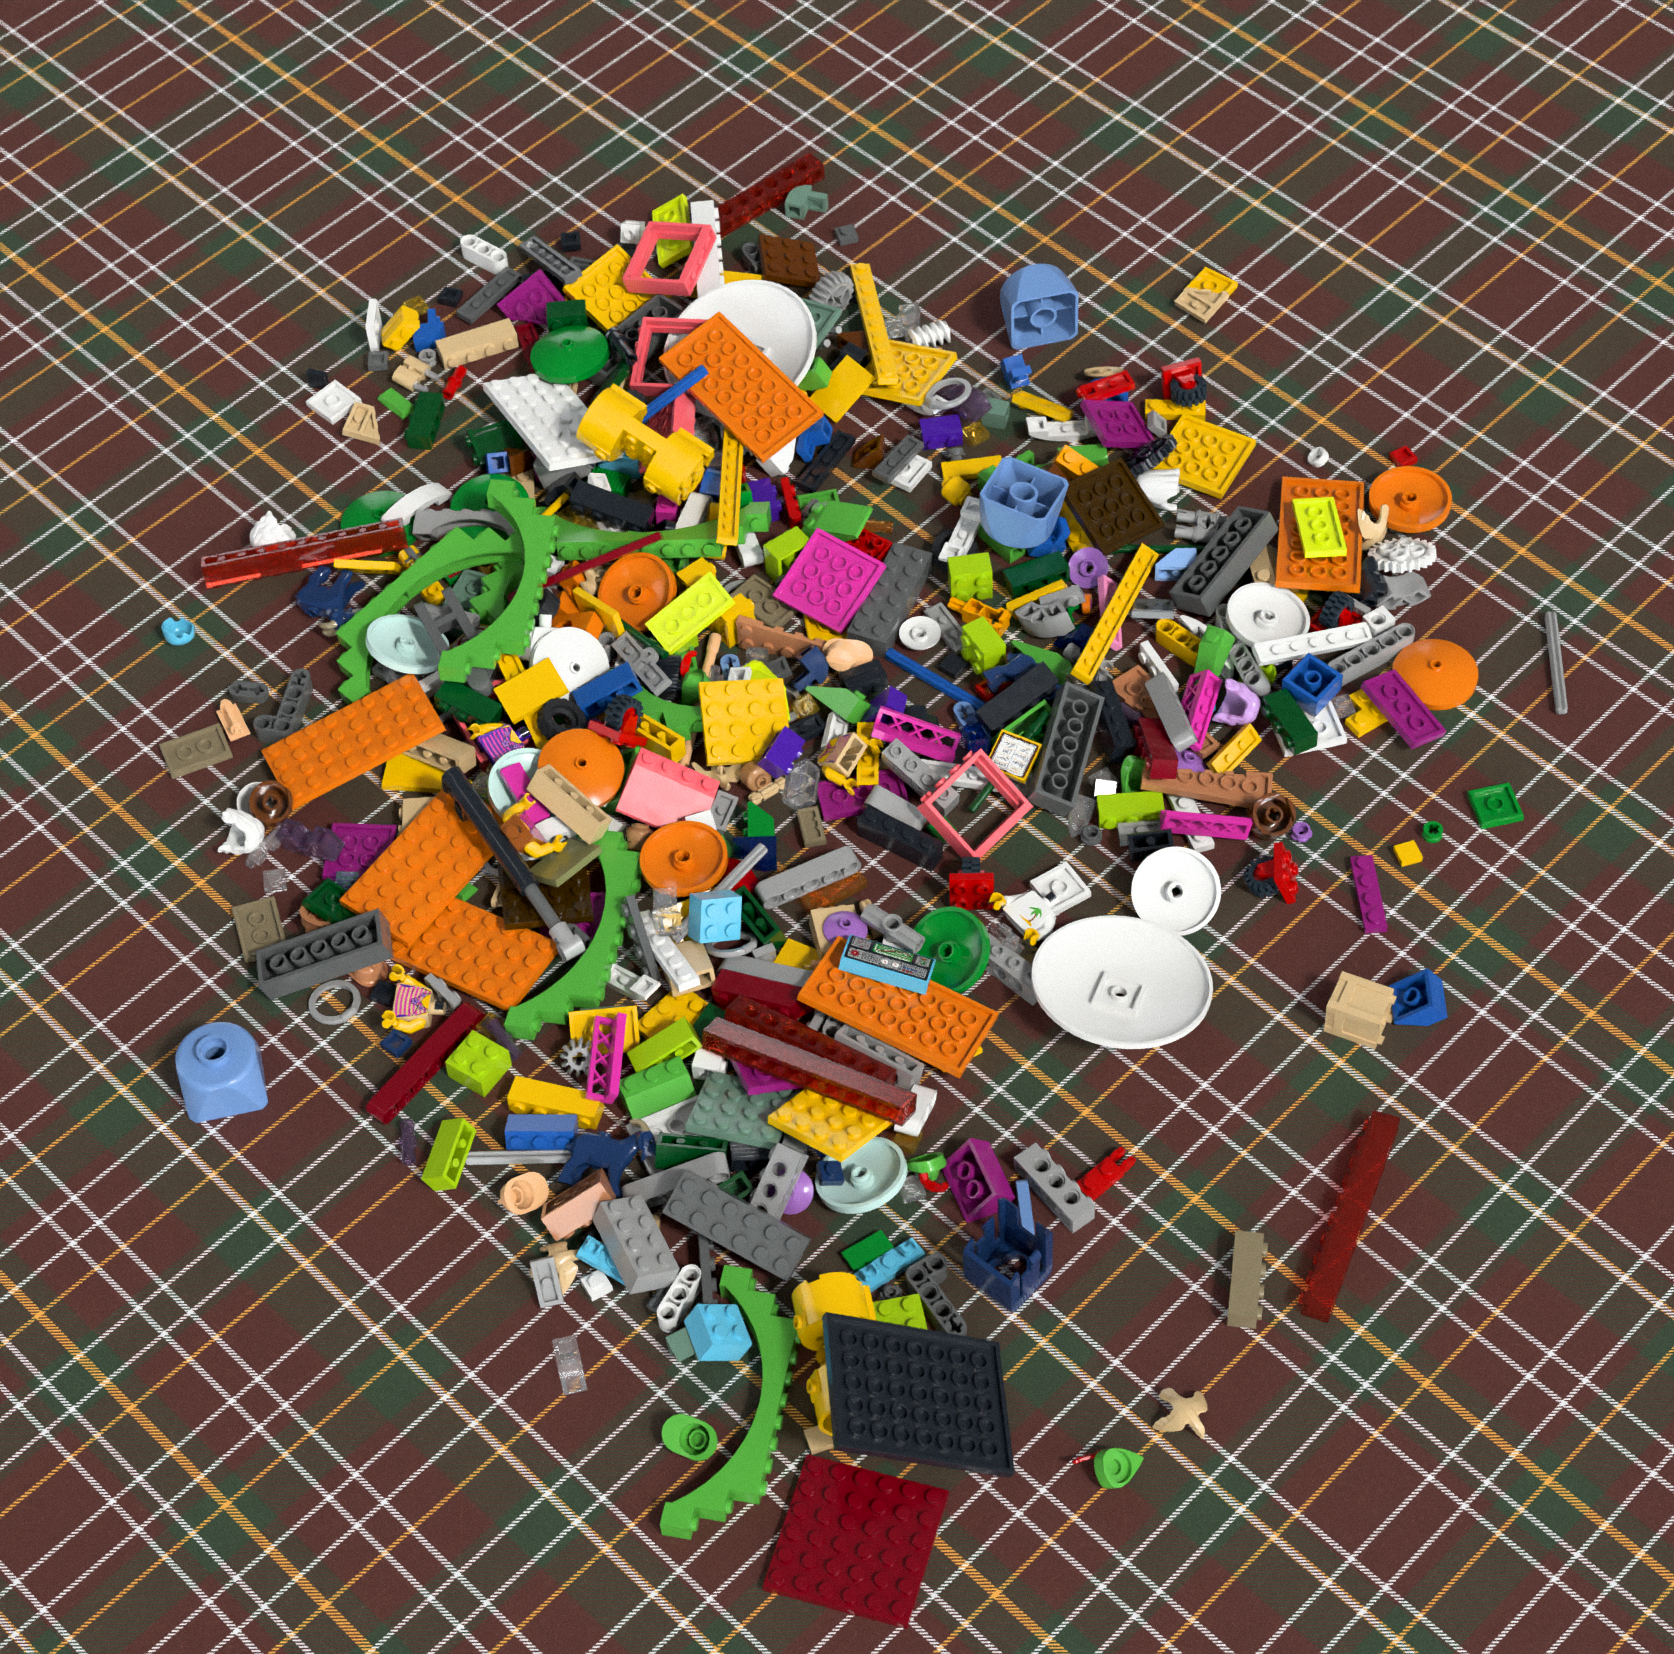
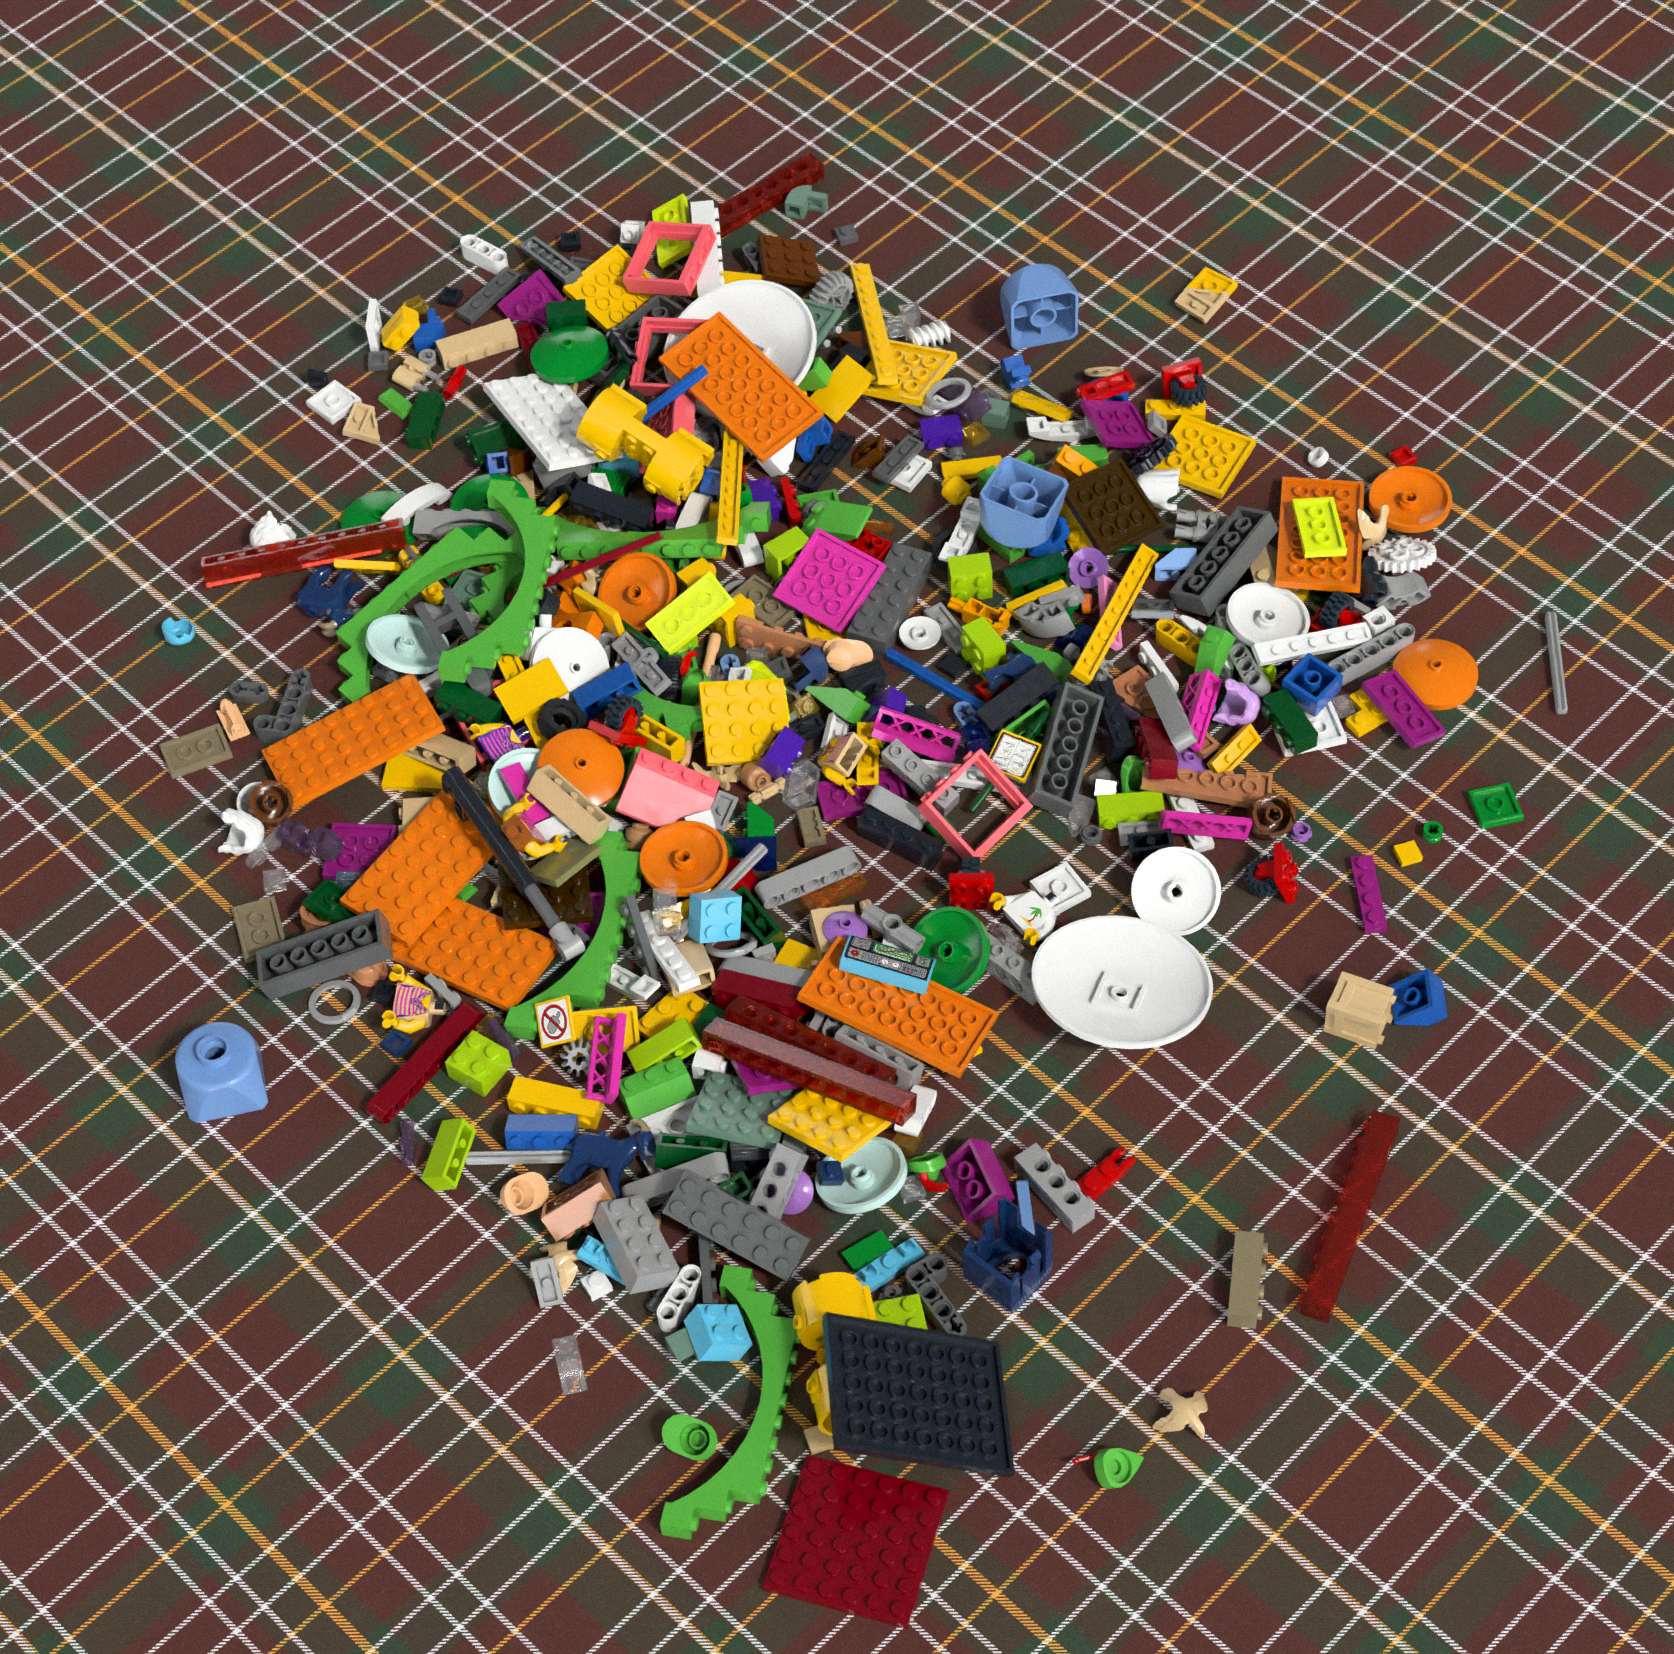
none -> piece [535,995,576,1048]

